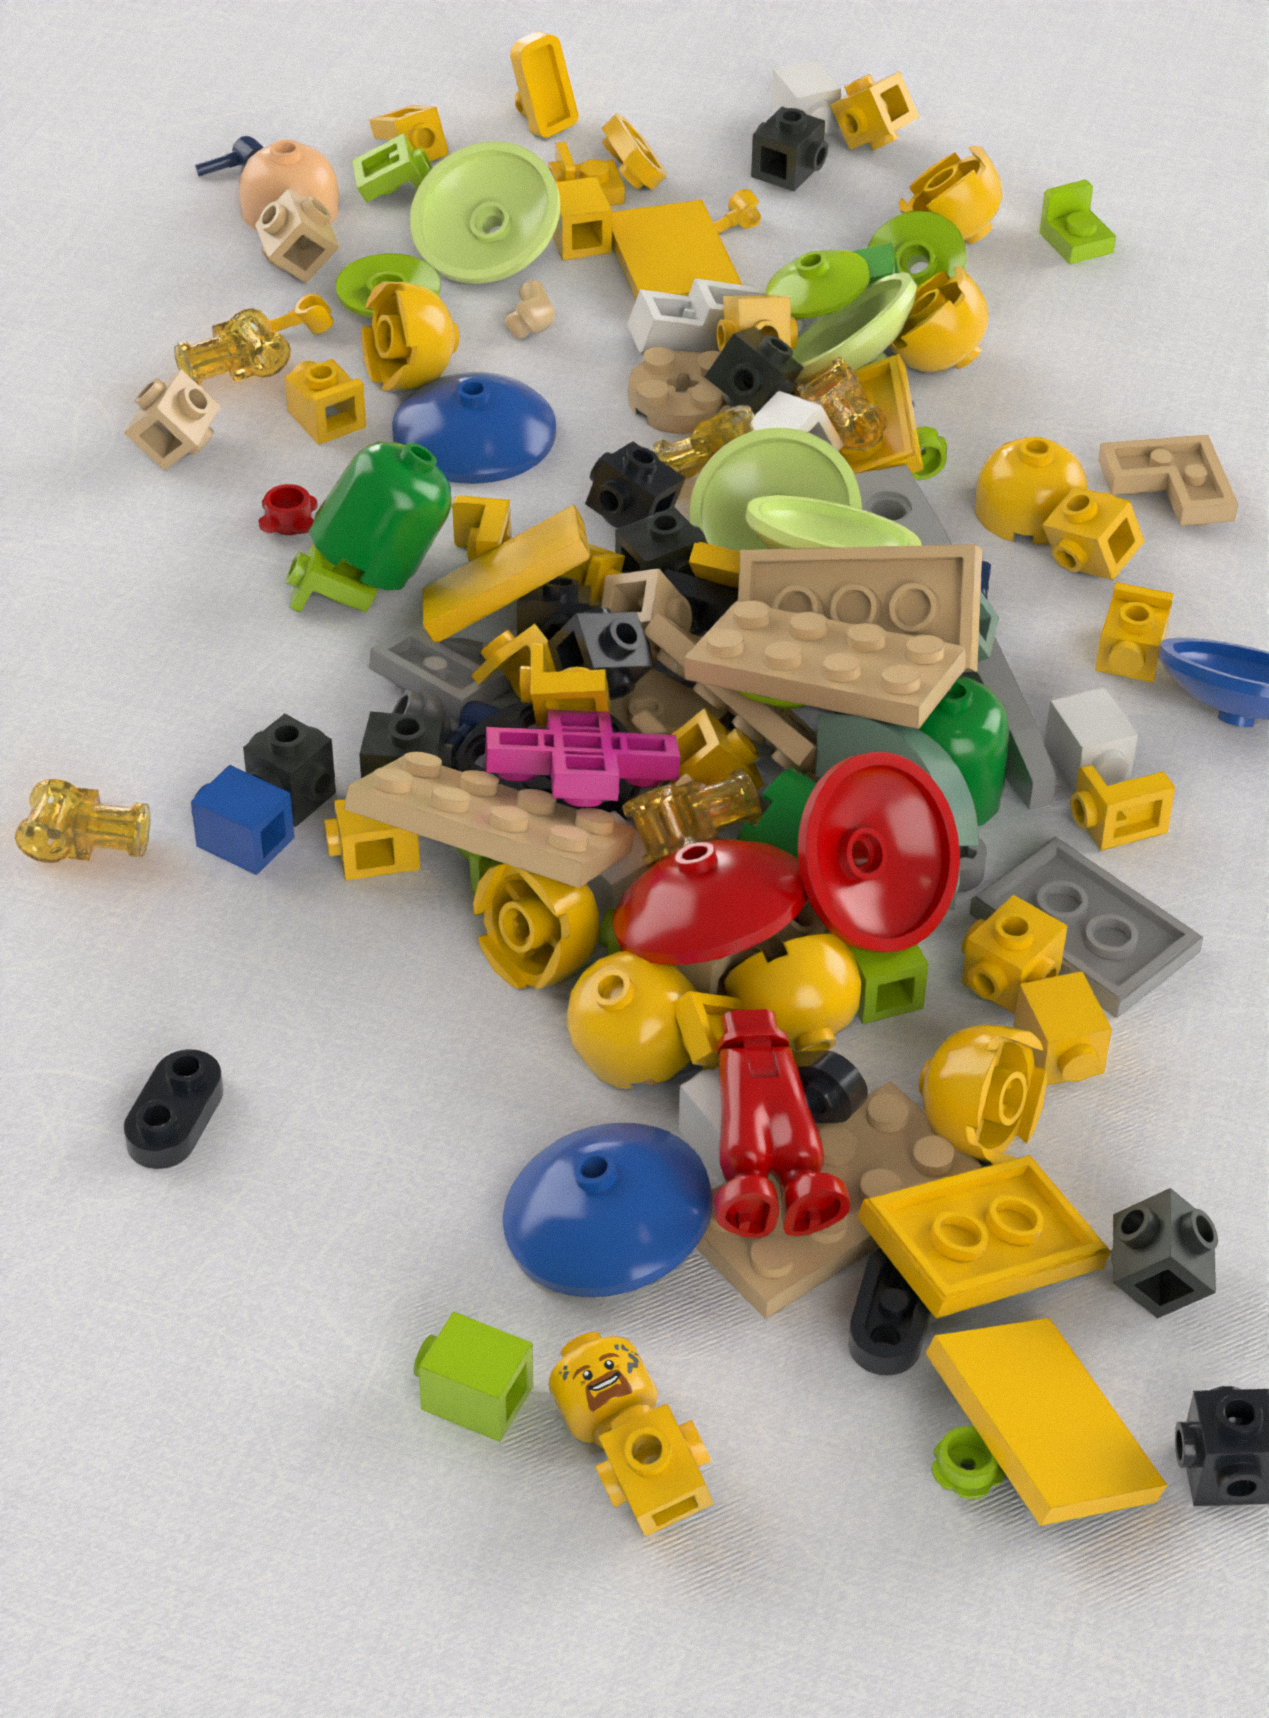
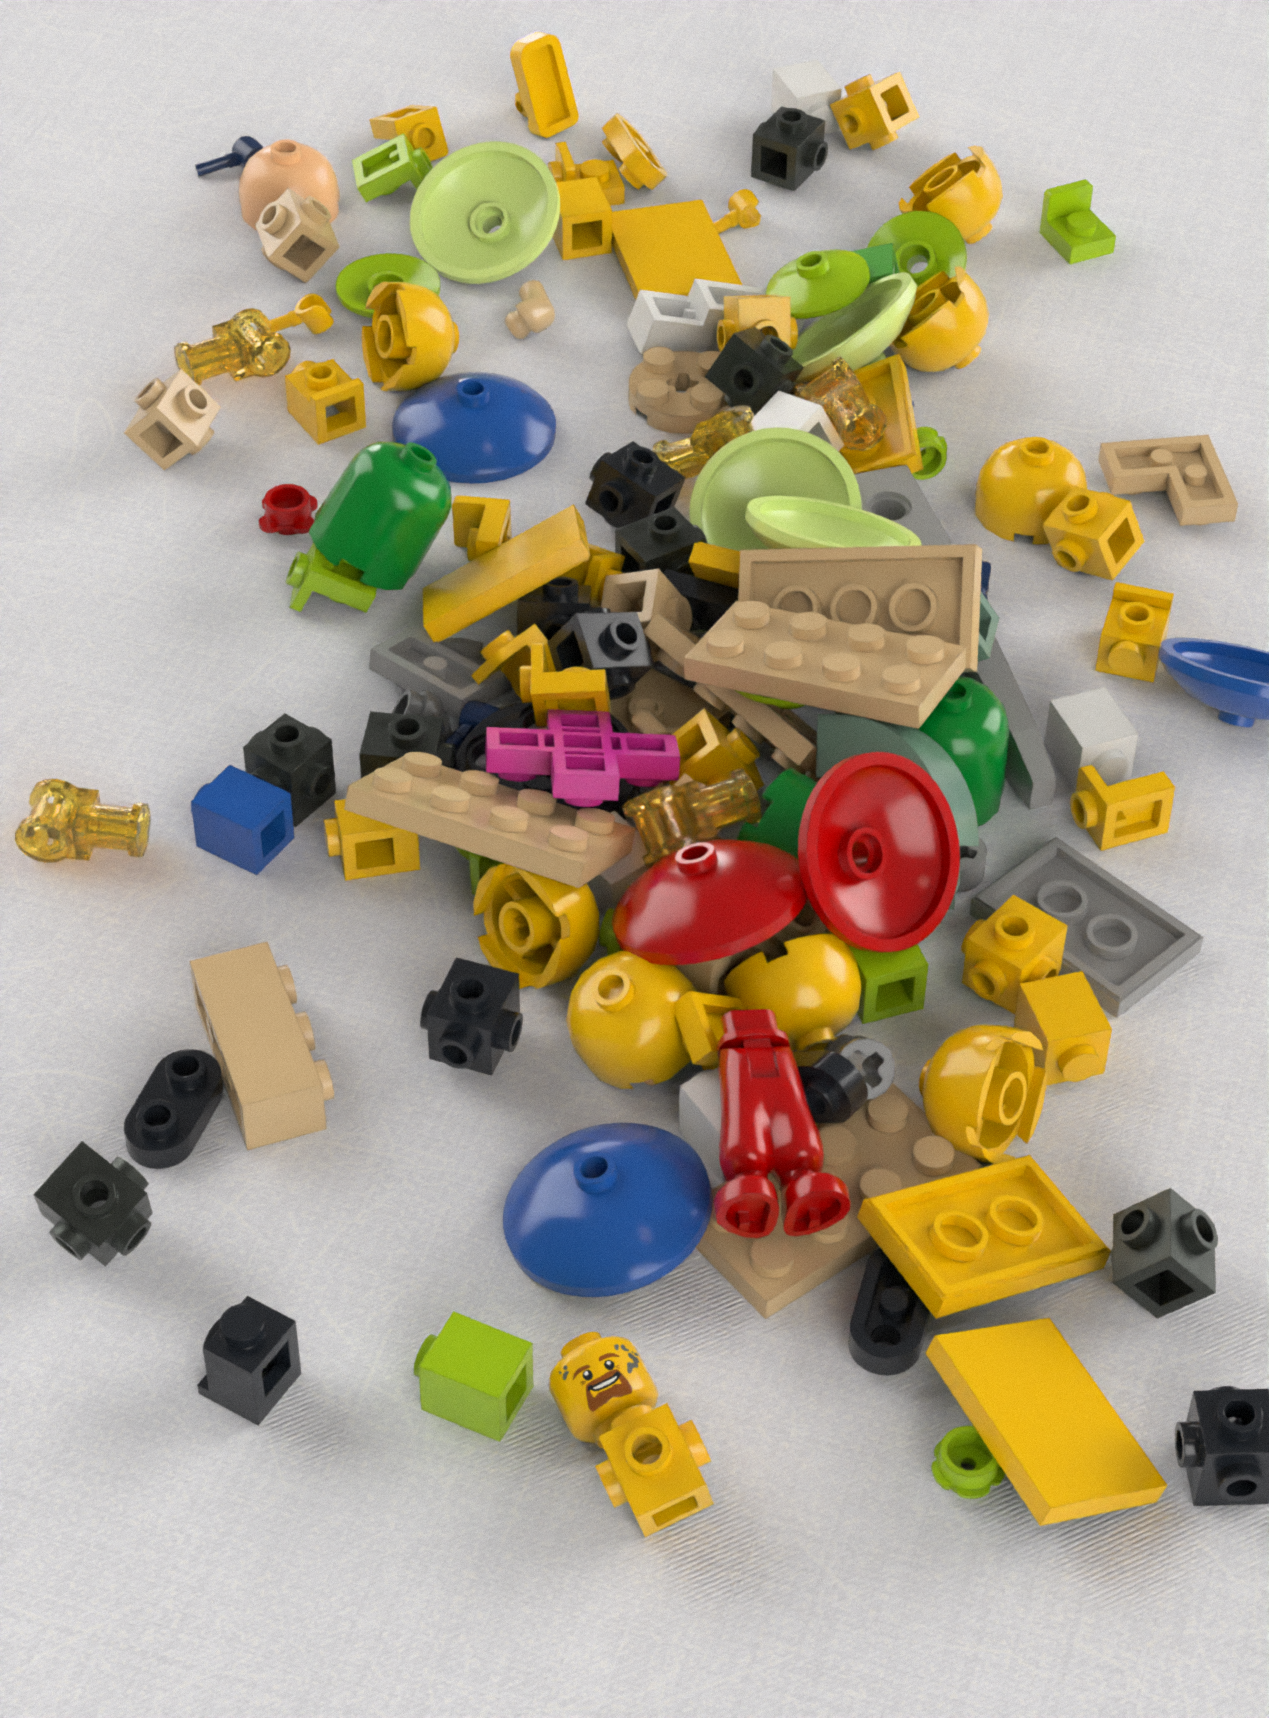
none -> pearl dark grey brick [33,1141,153,1267]
none -> tan brick [190,942,334,1150]
none -> black brick [197,1296,302,1426]
none -> black brick [420,957,523,1076]
none -> bush [824,1034,896,1100]

